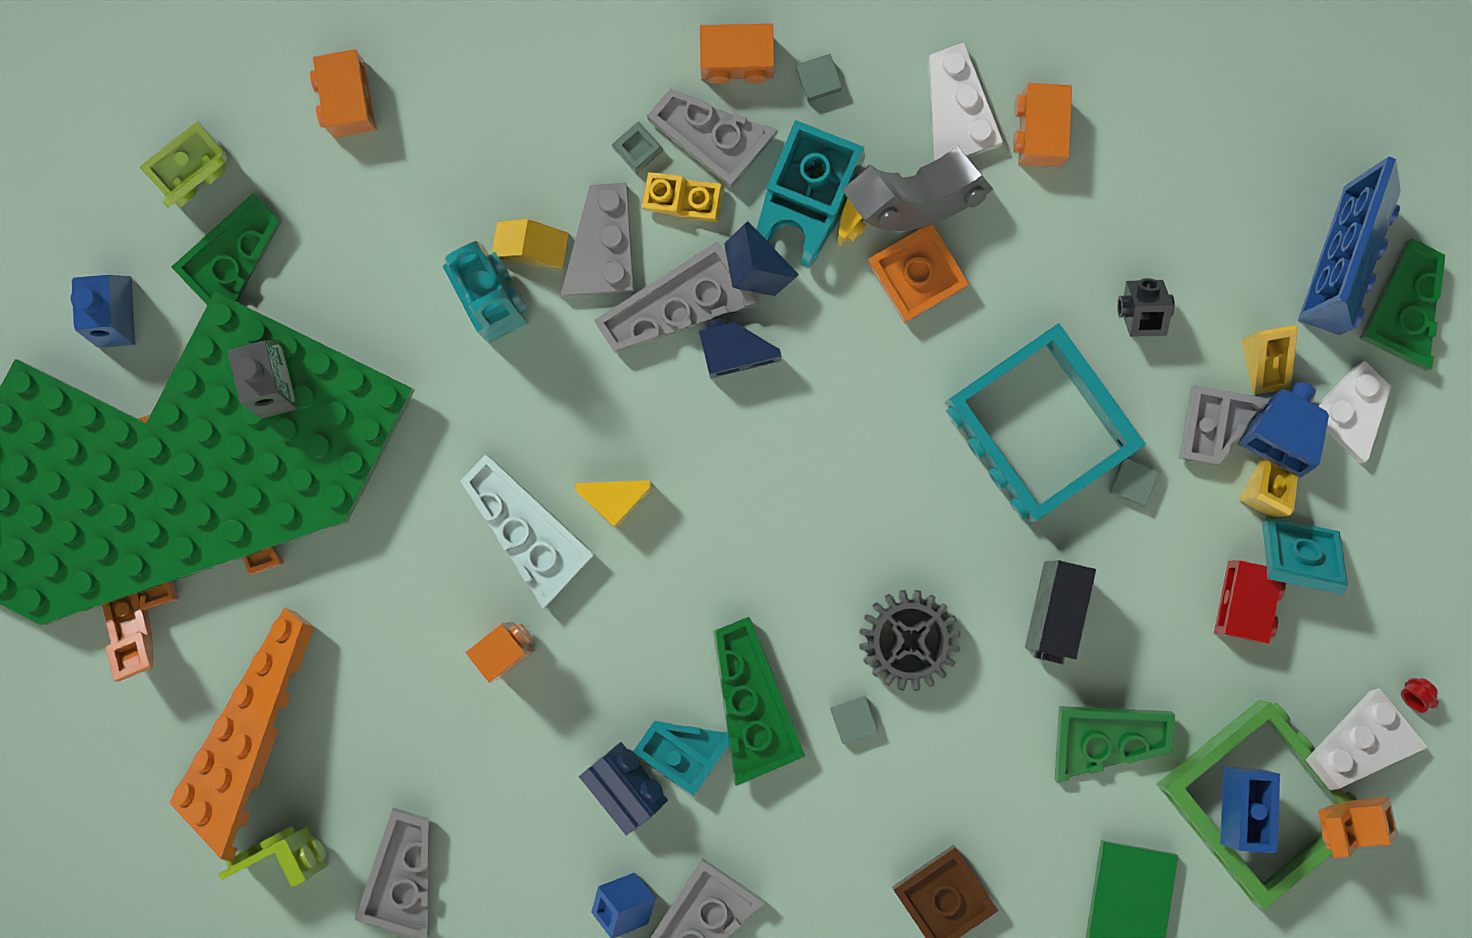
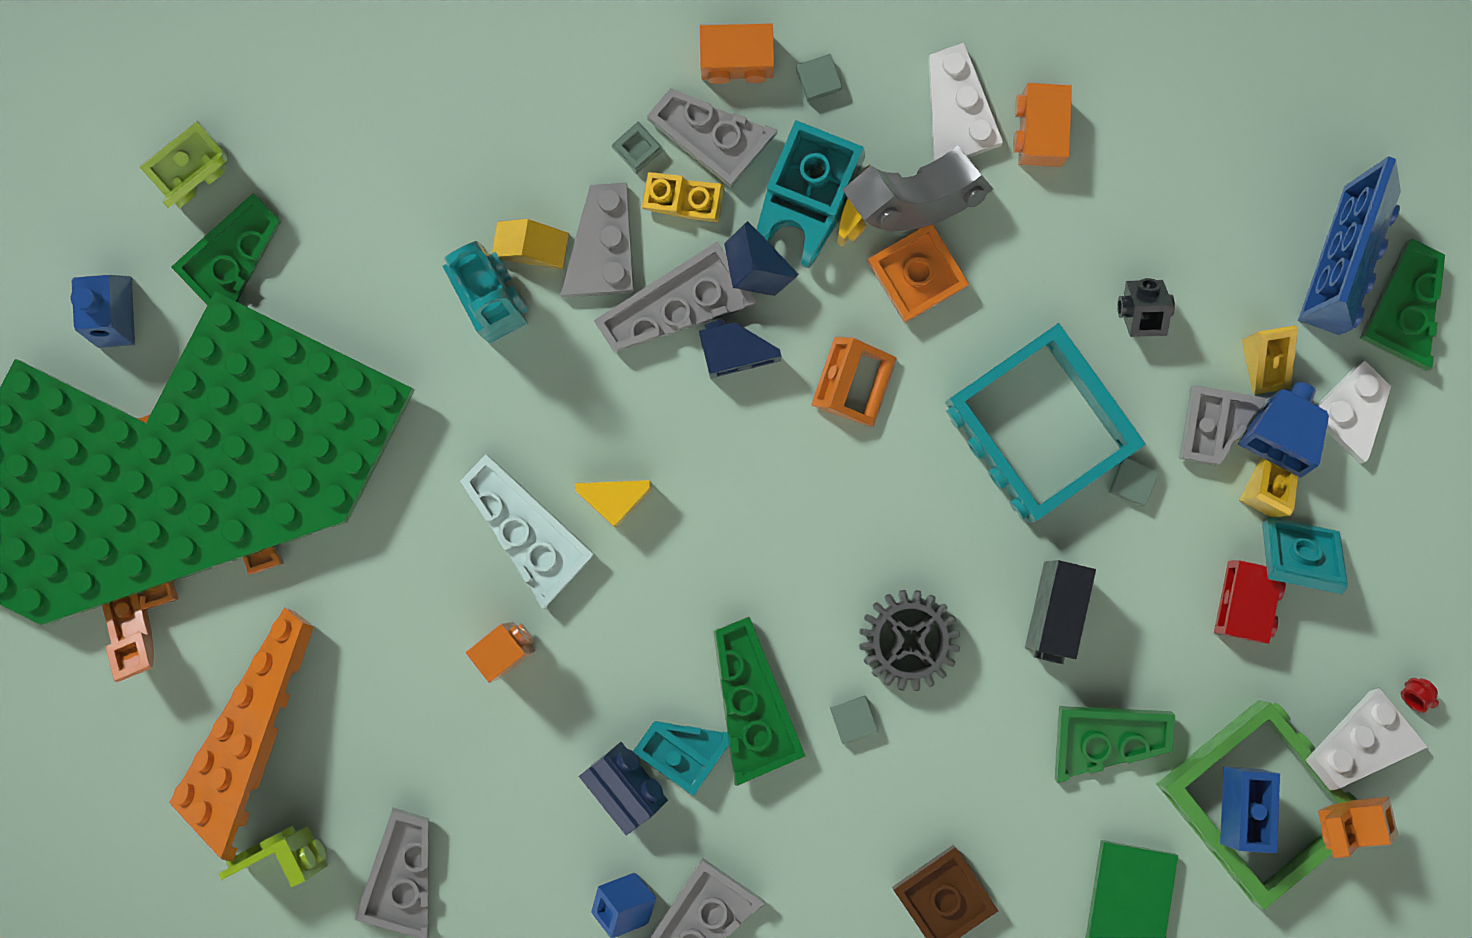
dark grey torso [228,340,298,419] -> none
orange brick [310,49,376,138] -> none
none -> orange tile [811,337,897,427]

